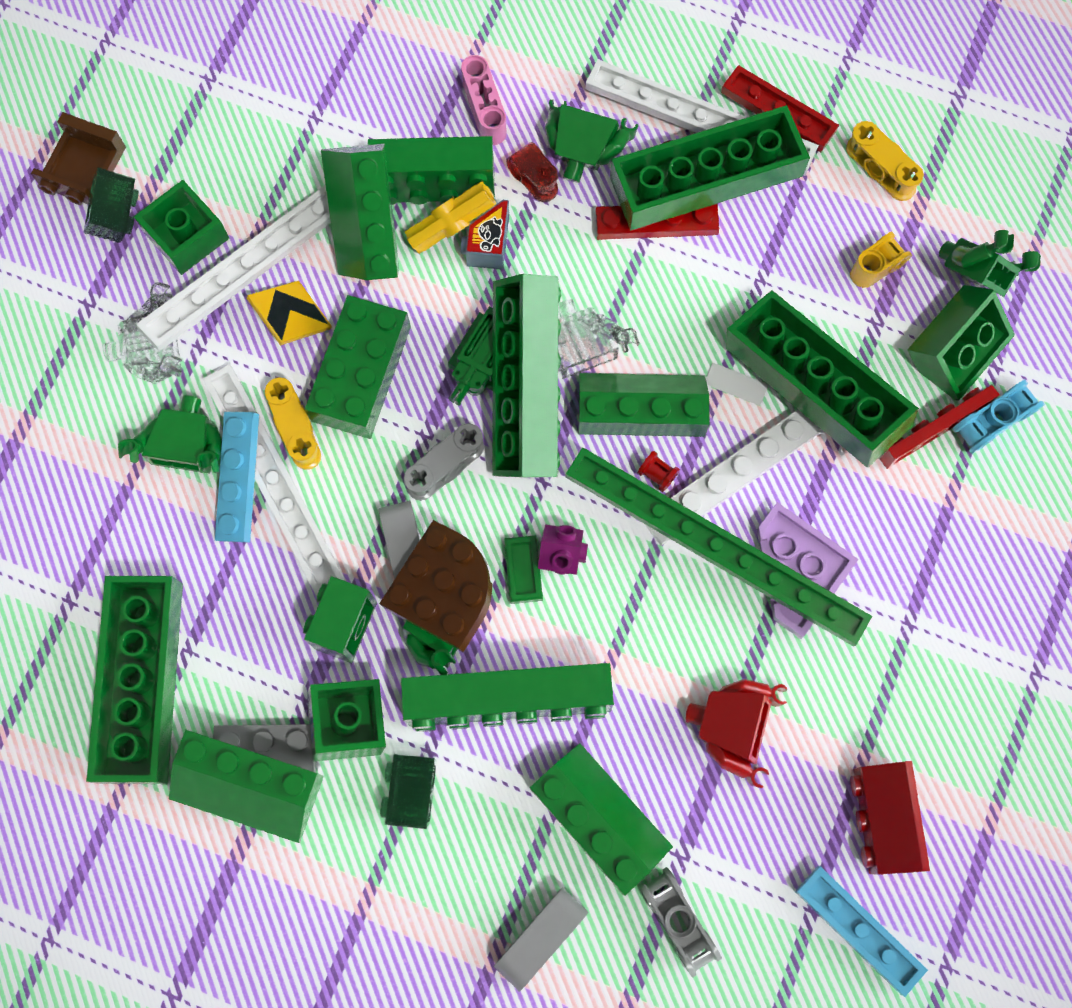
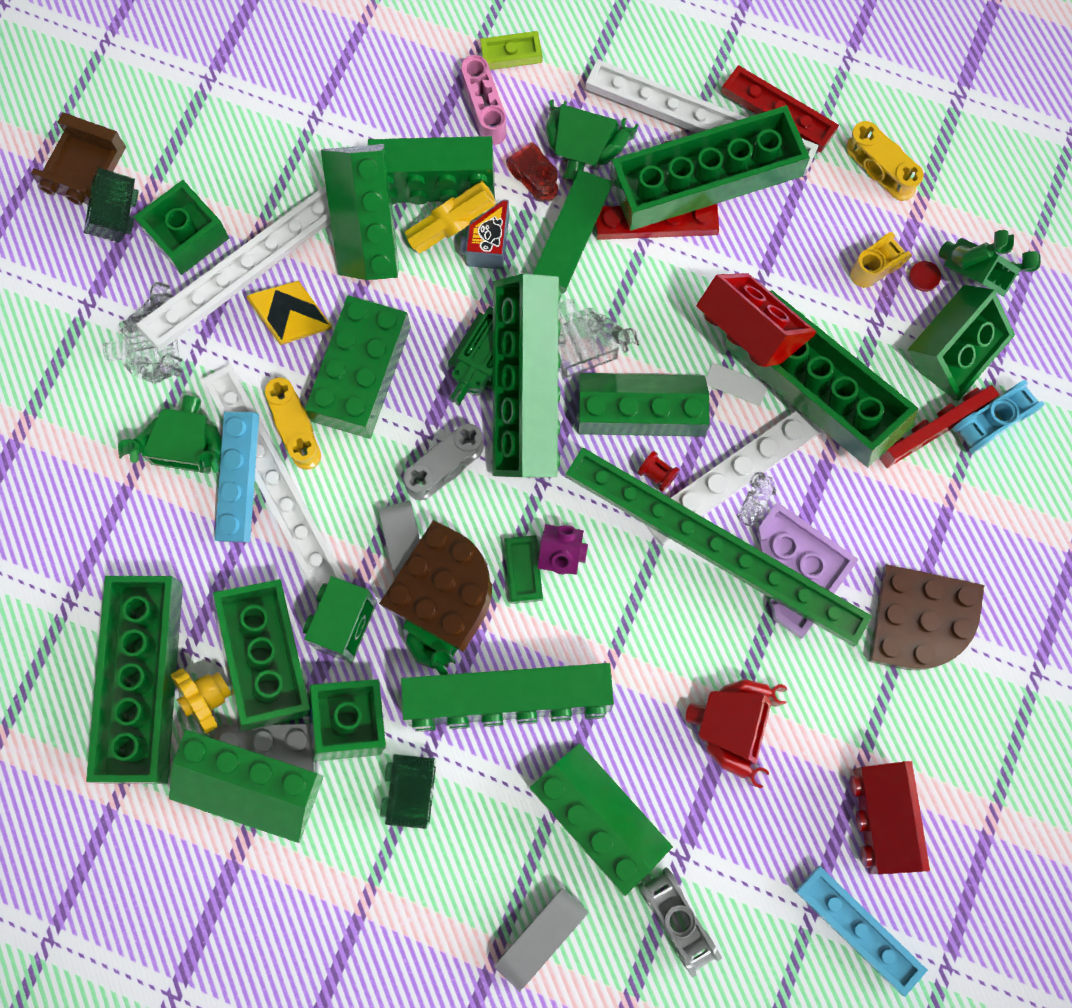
none -> yellow plant [170,667,232,735]
none -> green brick [212,579,310,732]
none -> lime plate [480,31,543,70]
none -> green brick [533,169,614,294]
none -> red slope [696,273,817,367]
none -> clear arm [737,472,777,527]
none -> reddish brown plate [869,564,985,671]
none -> red piece [909,261,941,292]

